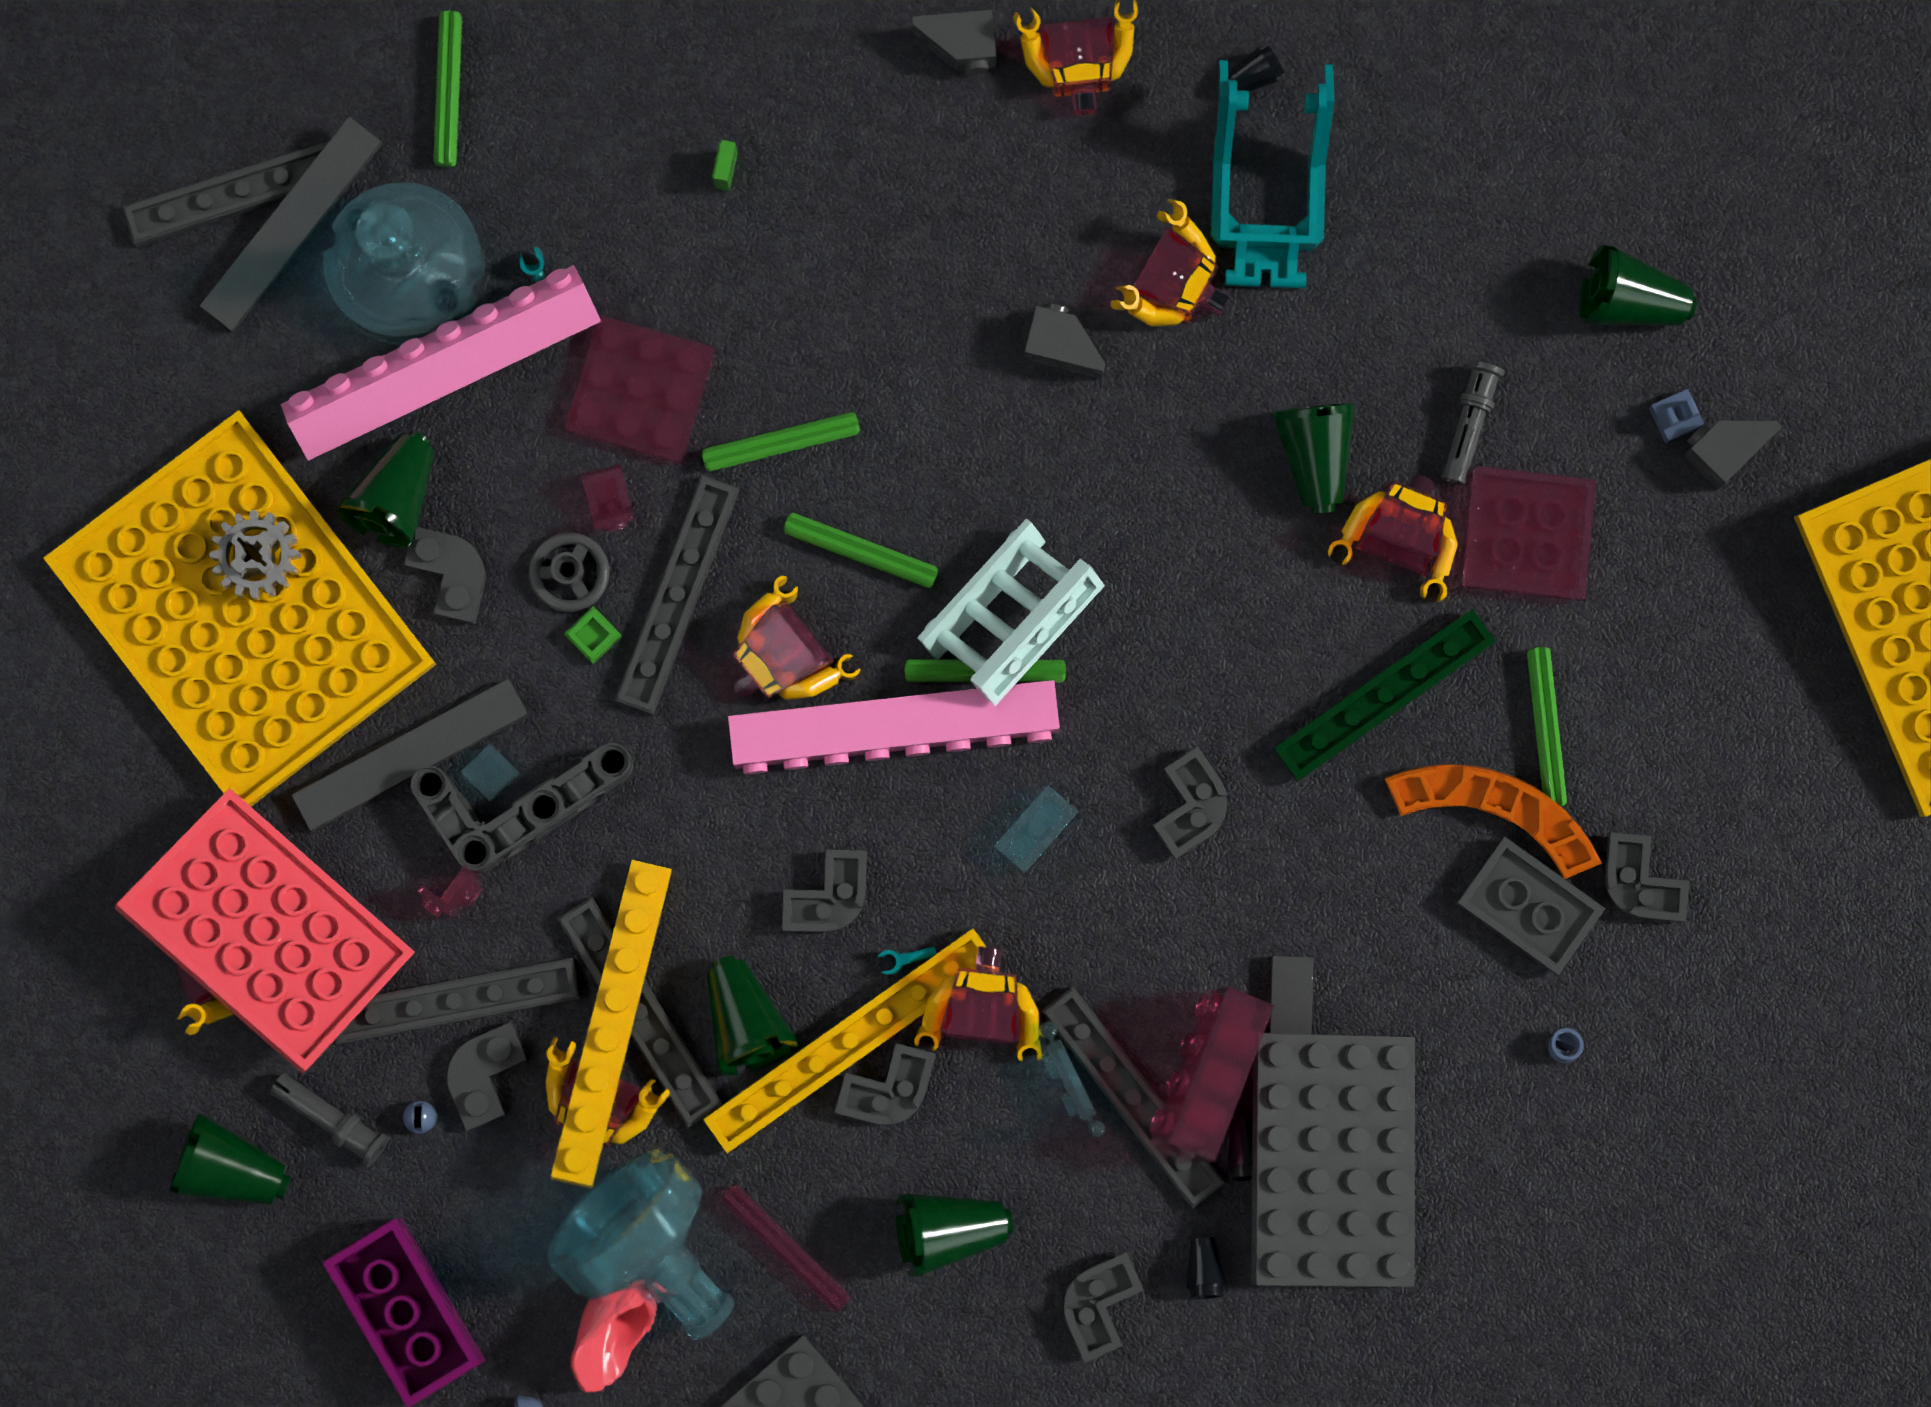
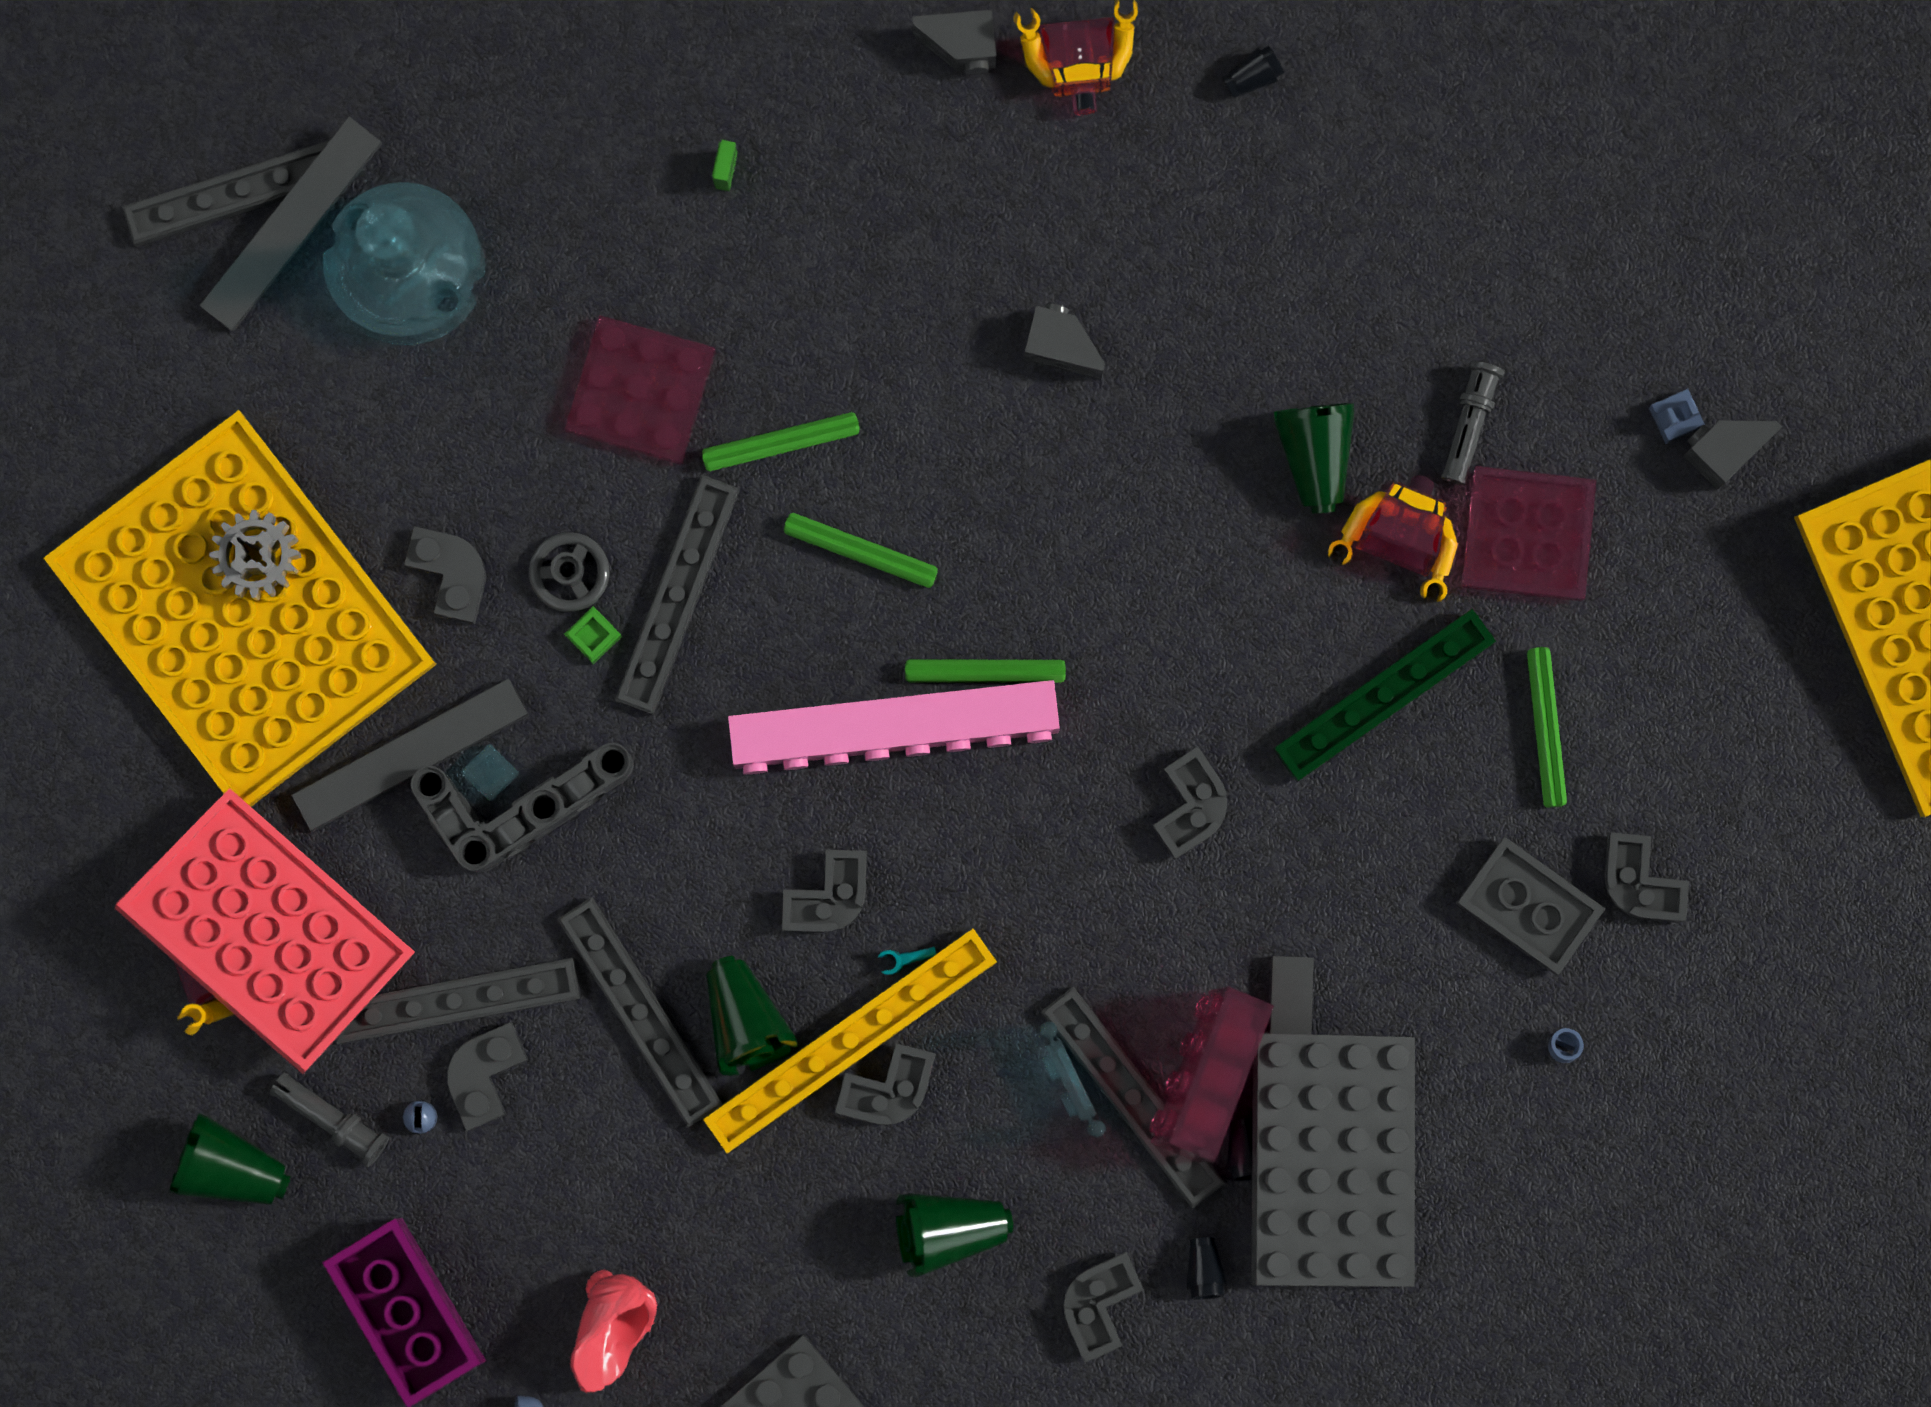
bright pink brick [281,265,601,461] -> none
dark green cone [338,431,435,548] -> none
clear pink bracket [416,865,482,918] -> none
bright green axle [434,10,462,167] -> none
teal hand [519,247,545,283] -> none
yellow torso [546,1037,670,1147] -> none
clear light blue piece [547,1149,735,1340] -> none
yellow plate [551,860,672,1189] -> none
clear pink bracket [581,464,634,532] -> none
clear pink axle [721,1185,850,1312] -> none
torso [731,576,860,700] -> none
torso [914,947,1042,1062] -> none
light aqua fence [917,519,1105,706] -> none
clear light blue plate [994,785,1079,874] -> none
torso [1110,199,1231,327] -> none
teal piece [1211,60,1335,289] -> none
orange tile [1385,764,1602,879] -> none
dark green cone [1579,244,1697,326] -> none

